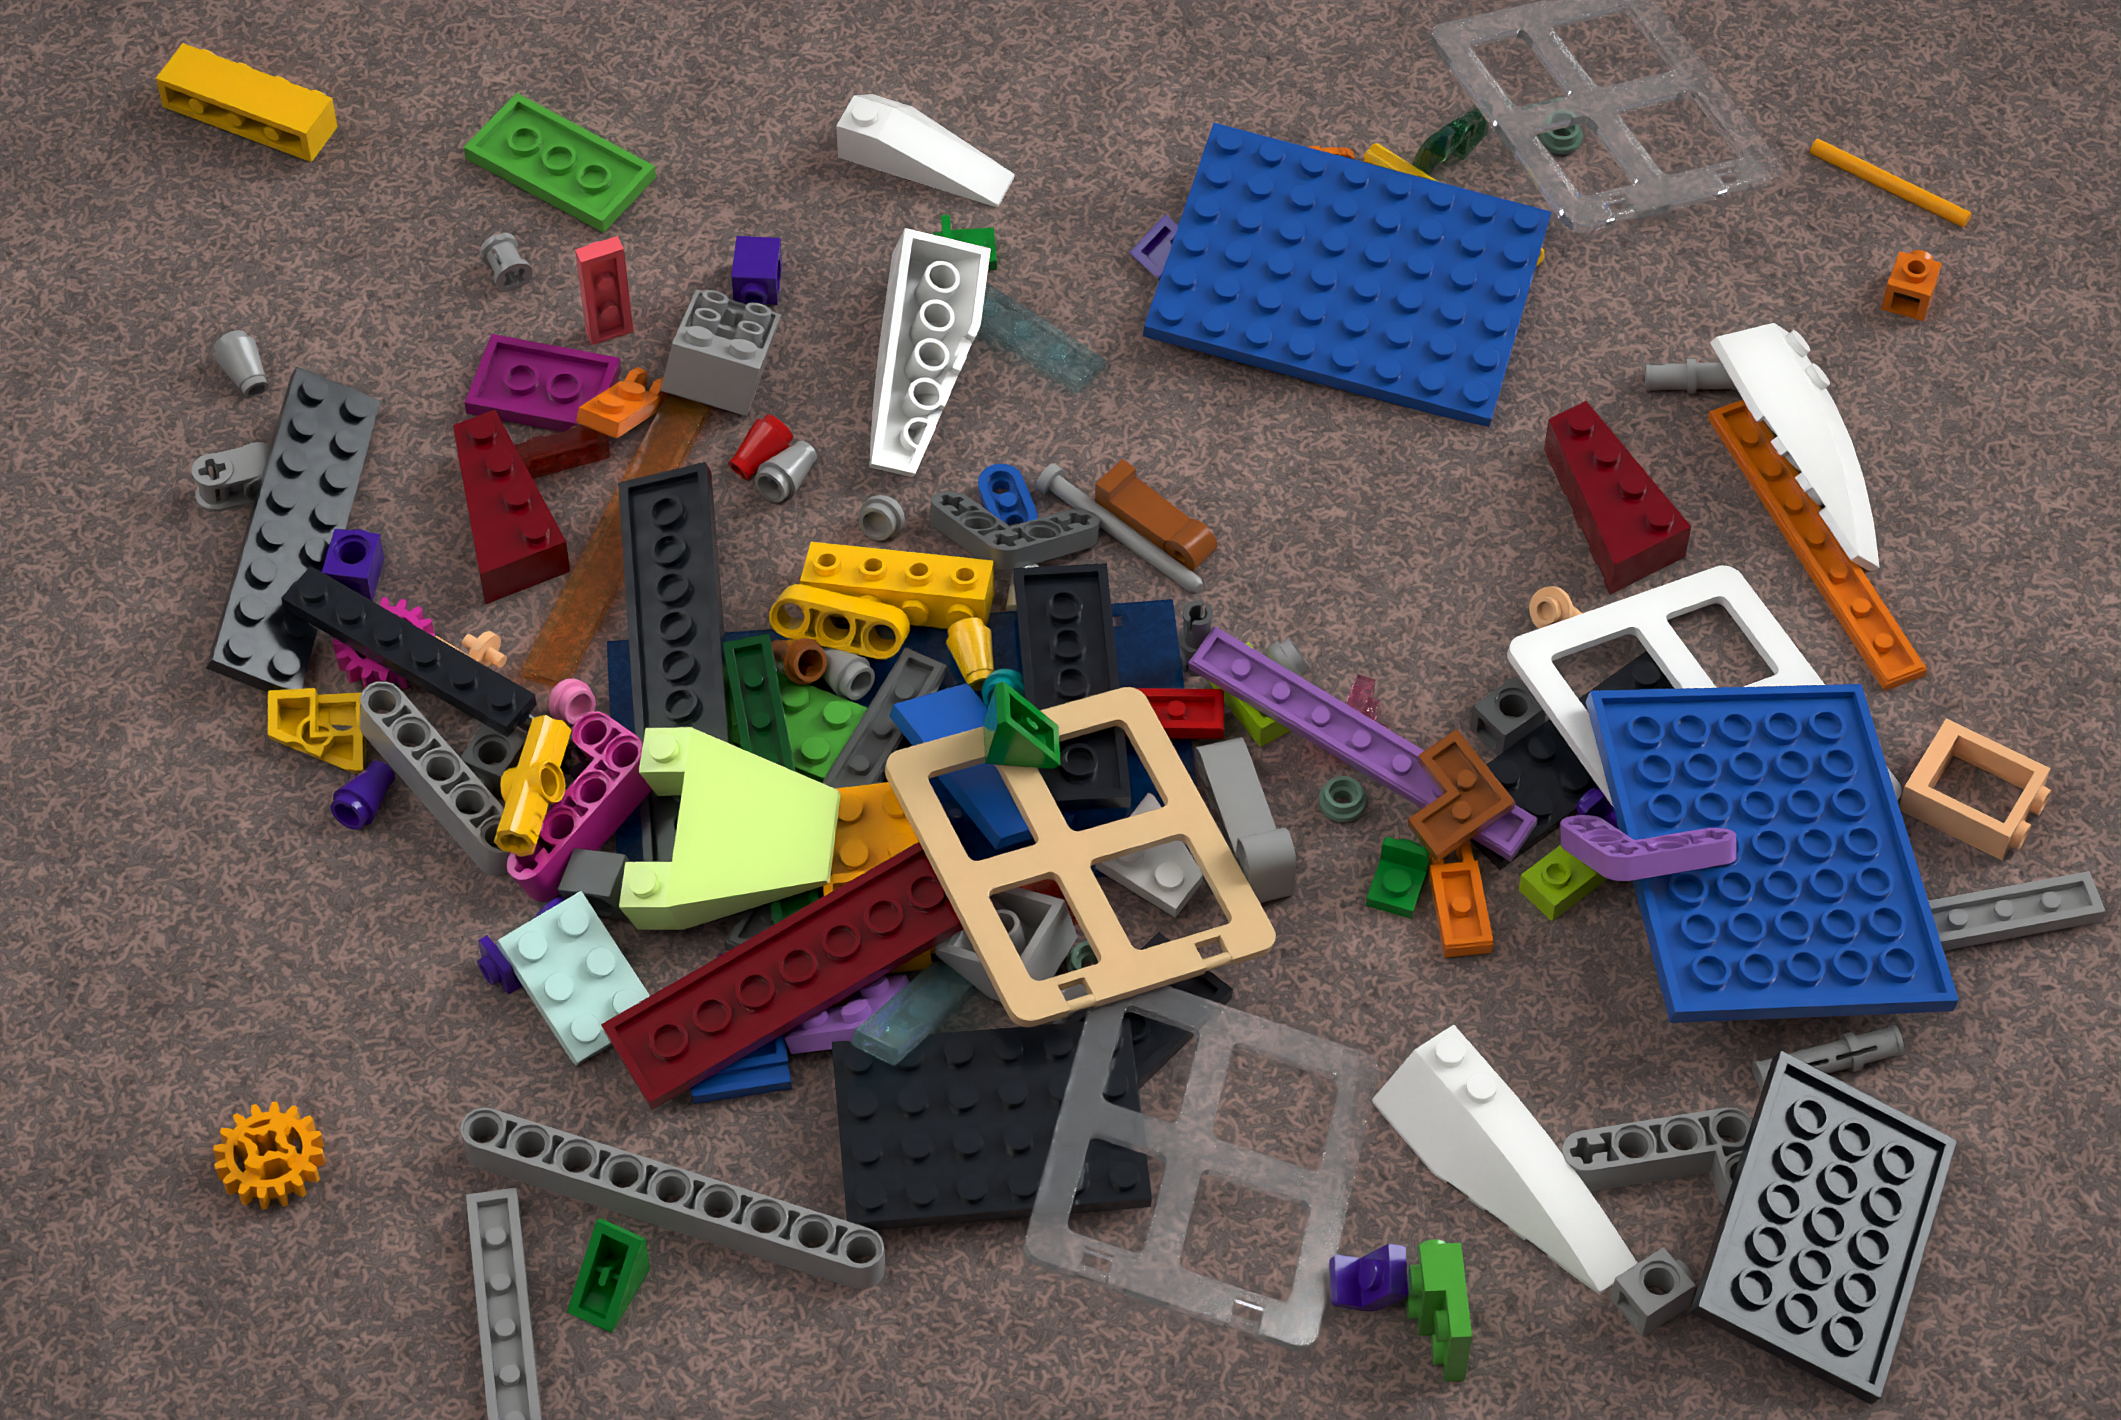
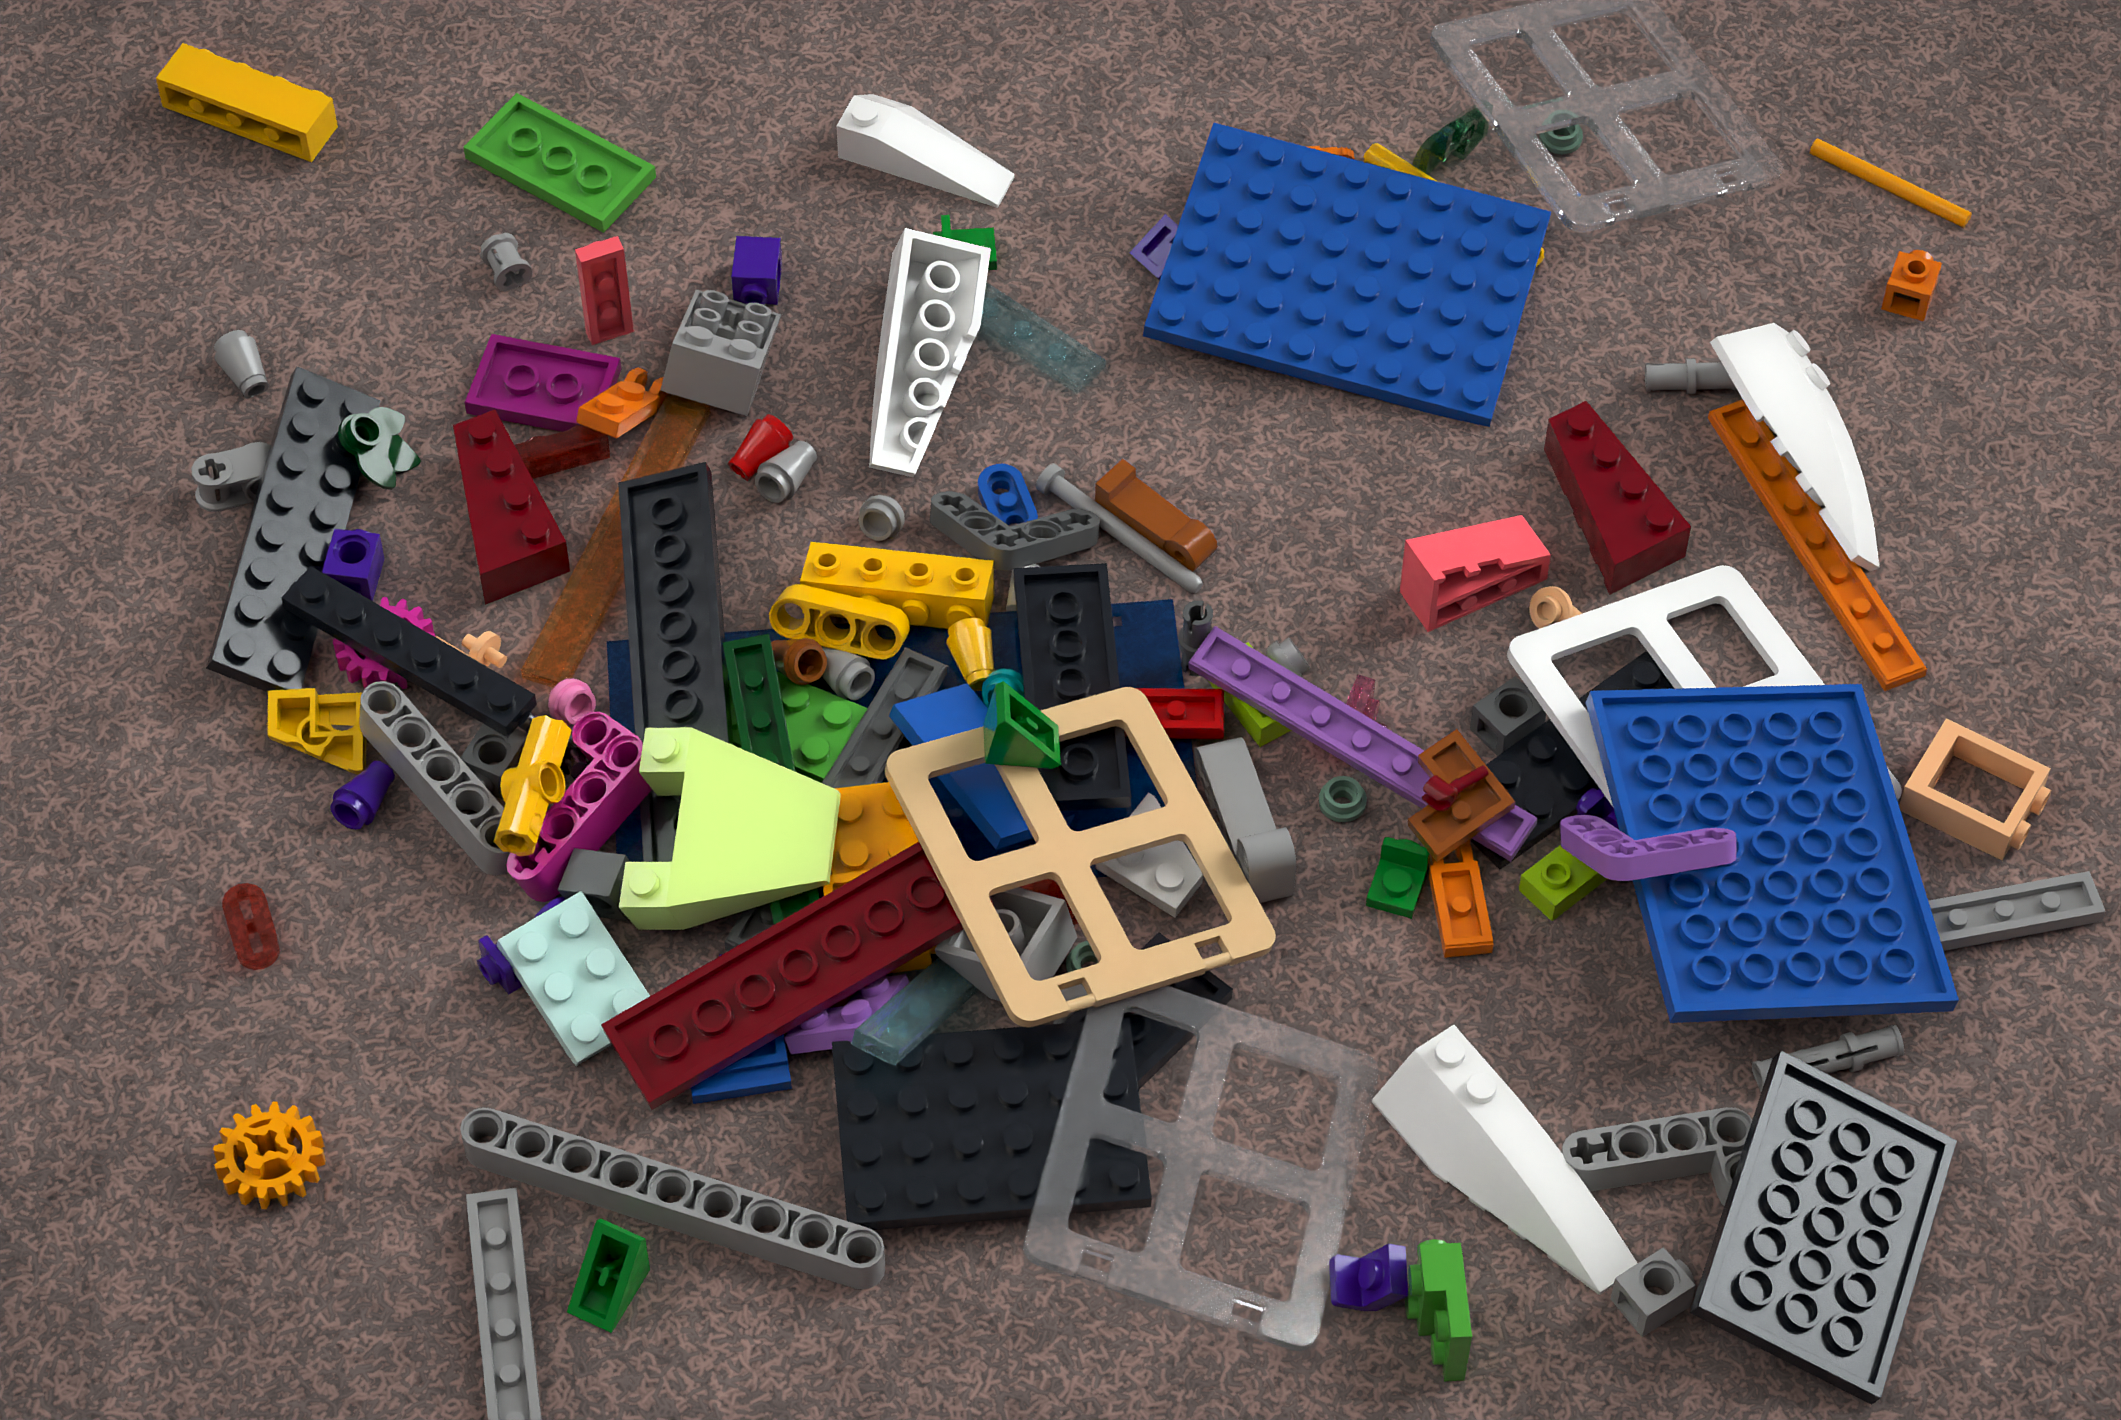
none -> clear red beam [222,883,280,970]
none -> plate [338,407,421,490]
none -> coral wedge [1400,515,1551,632]
none -> dark red hand [1422,765,1489,812]

